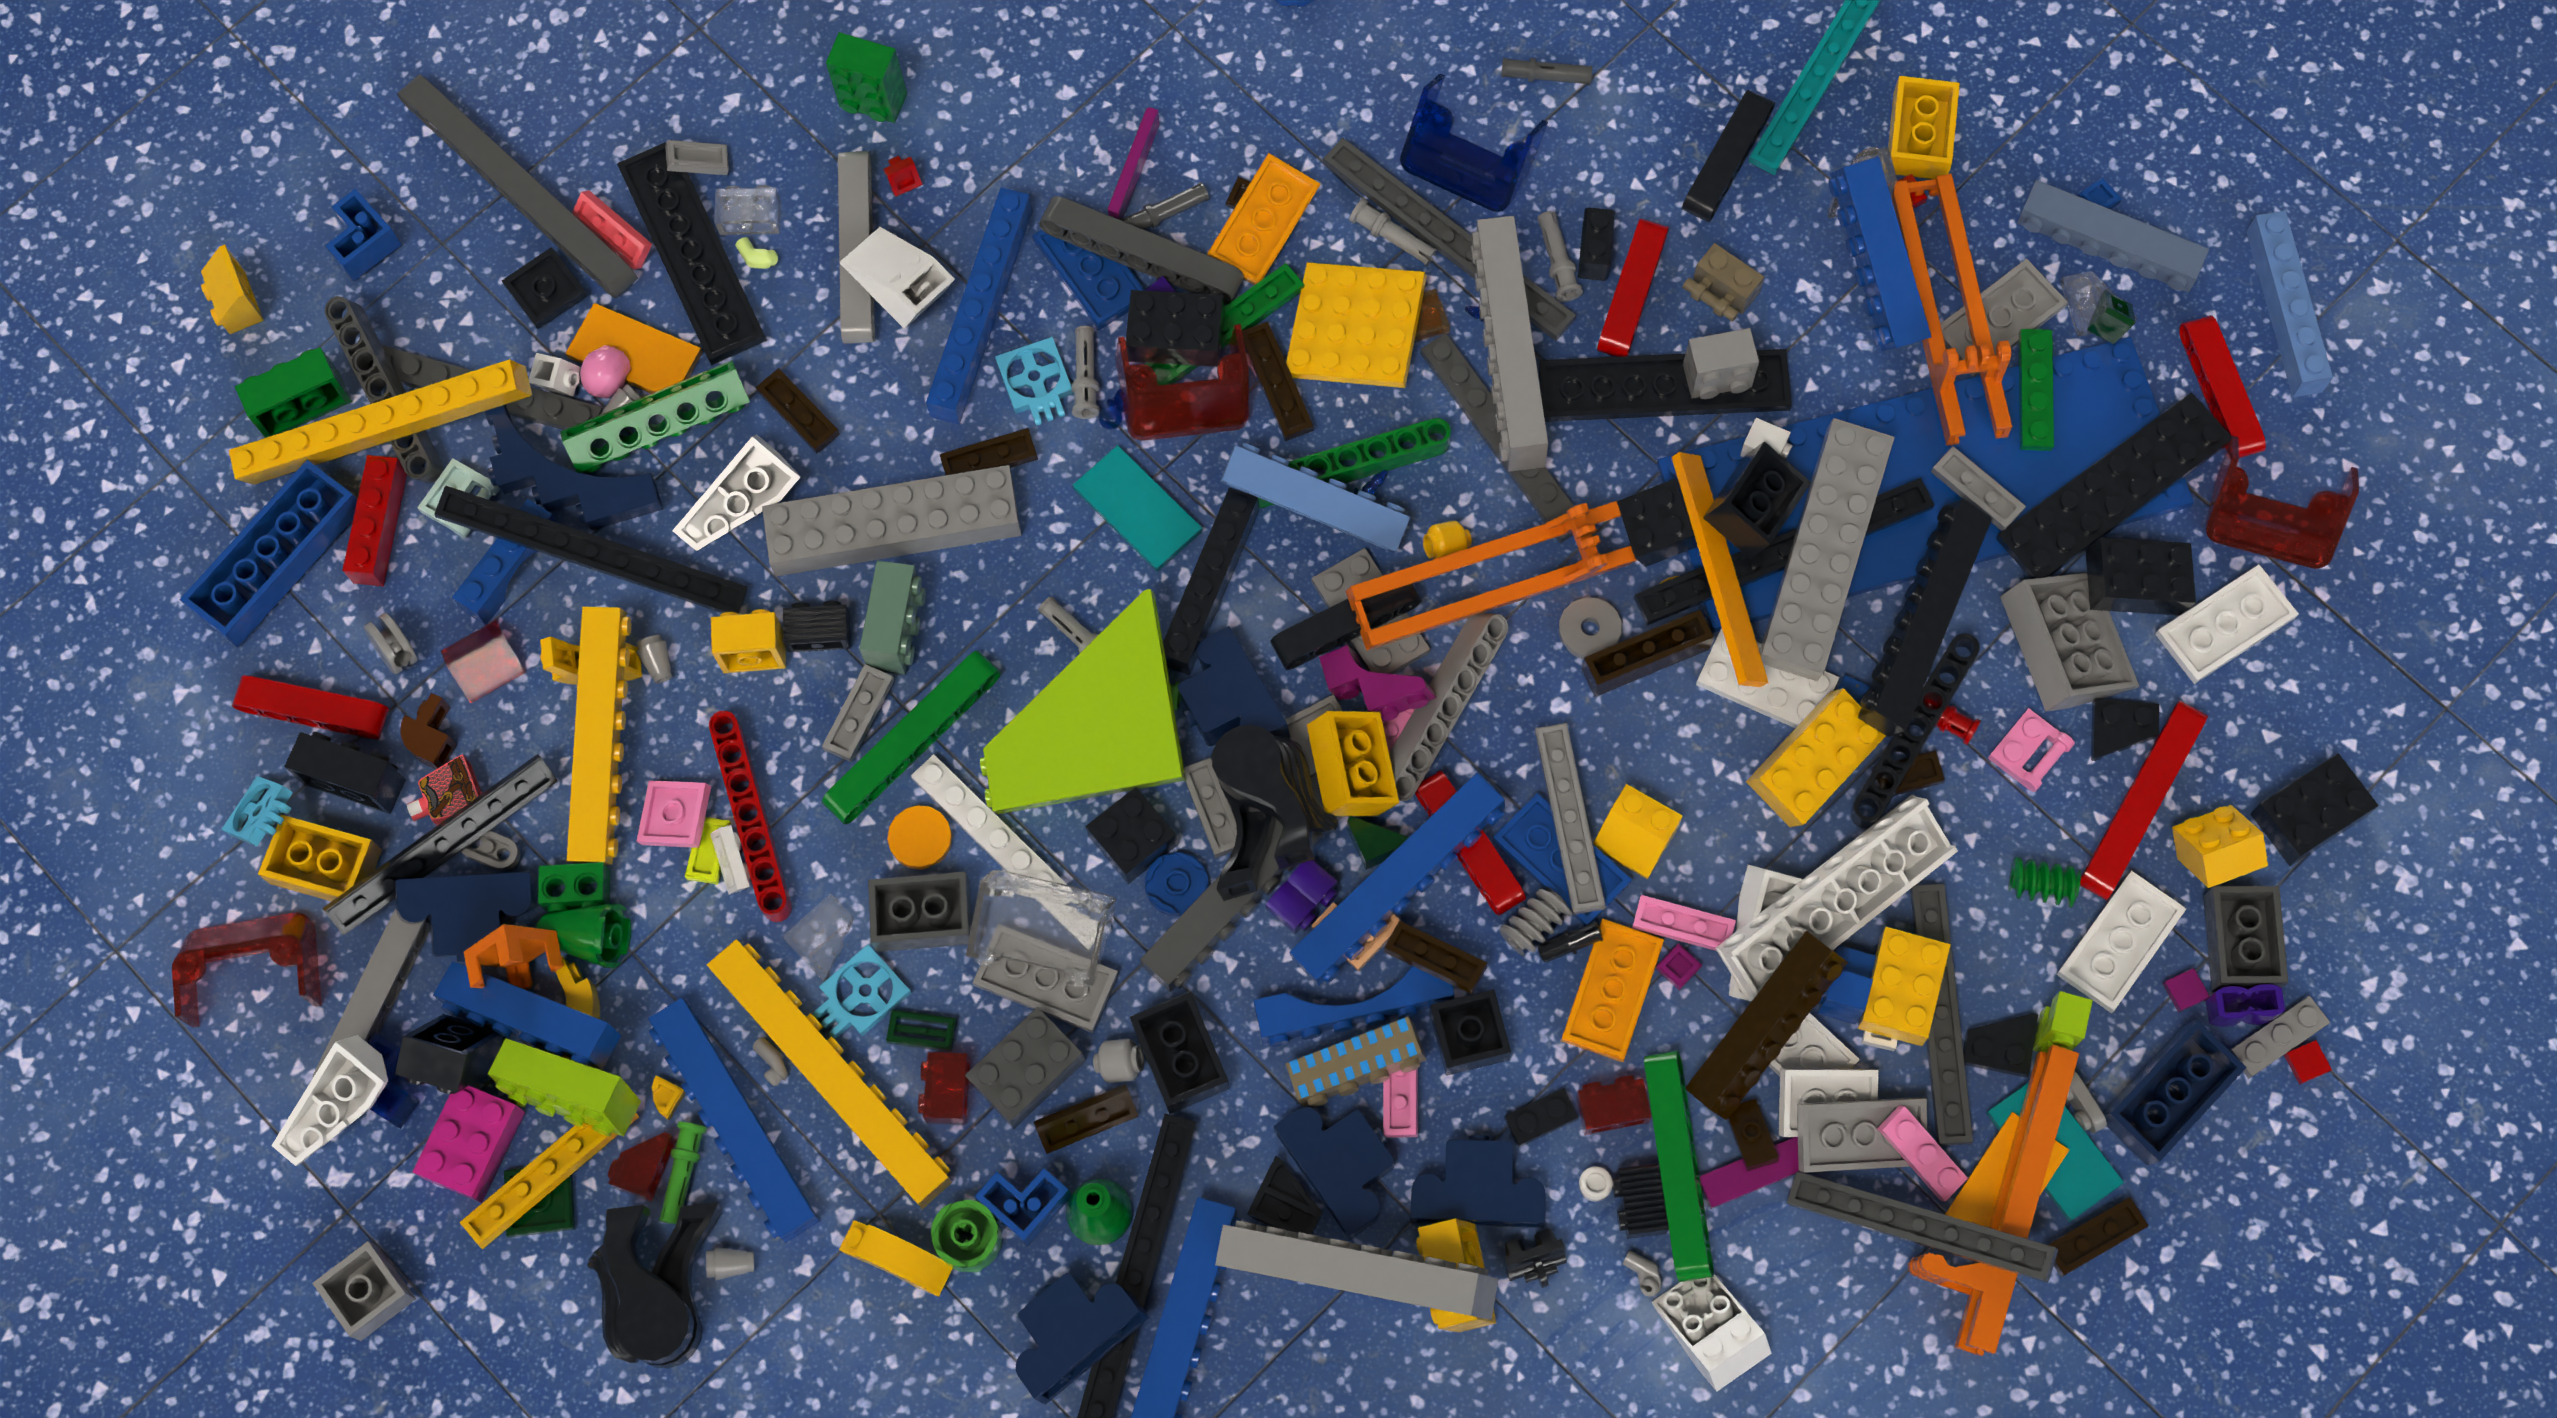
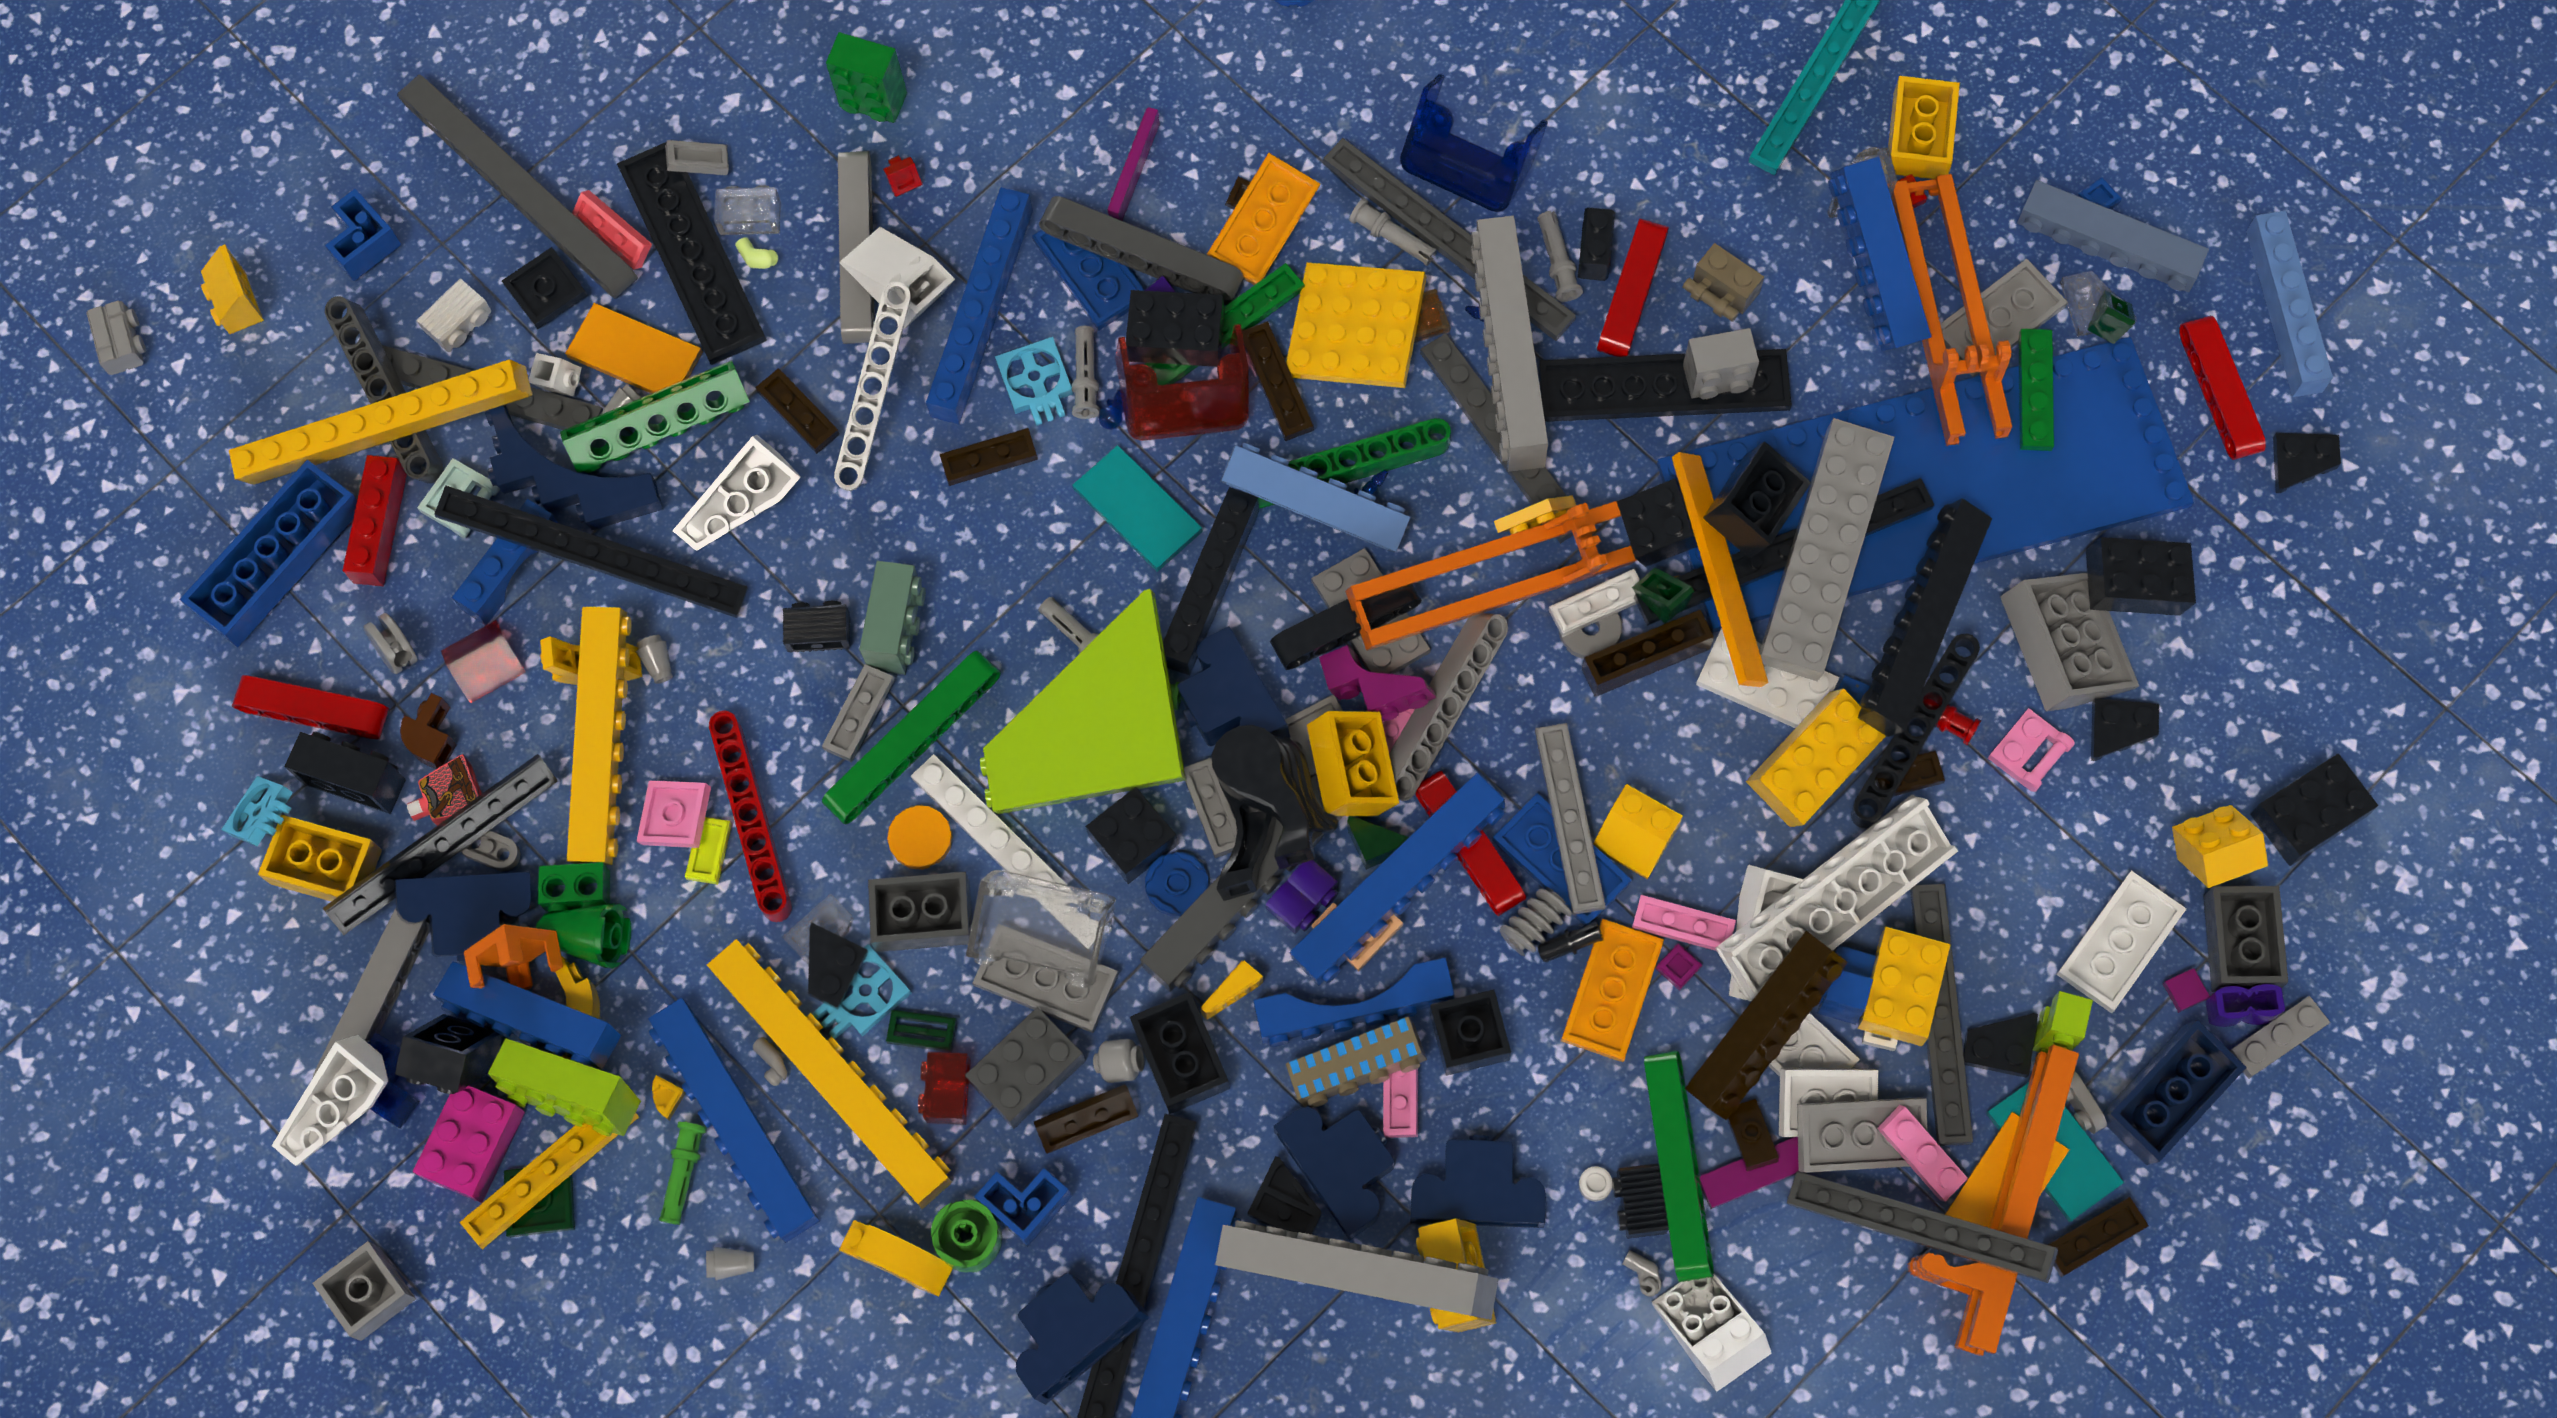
clear red windscreen [172,912,322,1028] -> none
green brick [234,347,352,438] -> none
bright pink hair [580,345,631,398] -> none
black animal [587,1202,722,1369] -> none
clear red slope [608,1132,677,1202] -> none
white plate [710,825,750,895] -> none
yellow brick [711,609,786,673] -> none
light grey brick [762,465,1022,577] -> none
green cone [1066,1179,1132,1245] -> none
dark grey pin [1120,182,1209,229] -> none
dark brown plate [1384,921,1487,994] -> none
yellow head [1423,521,1472,560] -> none
dark grey pin [1501,58,1592,85] -> none
black plate [1504,1088,1579,1148] -> none
black hips [1504,1229,1567,1288] -> none
clear red brick [1576,1075,1652,1136] -> none
black beam [1682,90,1775,222] -> none
white brick [1740,418,1792,460] -> none
light grey plate [1931,446,2026,531] -> none
black plate [1996,392,2233,579] -> none
green piece [2008,857,2081,908] -> none
red beam [2080,700,2209,901] -> none
white plate [2155,565,2299,684] -> none
clear red windscreen [2206,436,2359,569] -> none
red tile [2284,1040,2332,1085] -> none
none -> light grey brick [86,300,146,375]
none -> white brick [416,279,491,352]
none -> black wing [808,923,868,1010]
none -> white beam [834,281,911,491]
none -> yellow slope [1201,960,1263,1020]
none -> yellow plate [1494,495,1576,534]
none -> white tile [1549,569,1640,637]
none -> dark green slope [1632,568,1694,624]
none -> black wing [2273,433,2341,493]

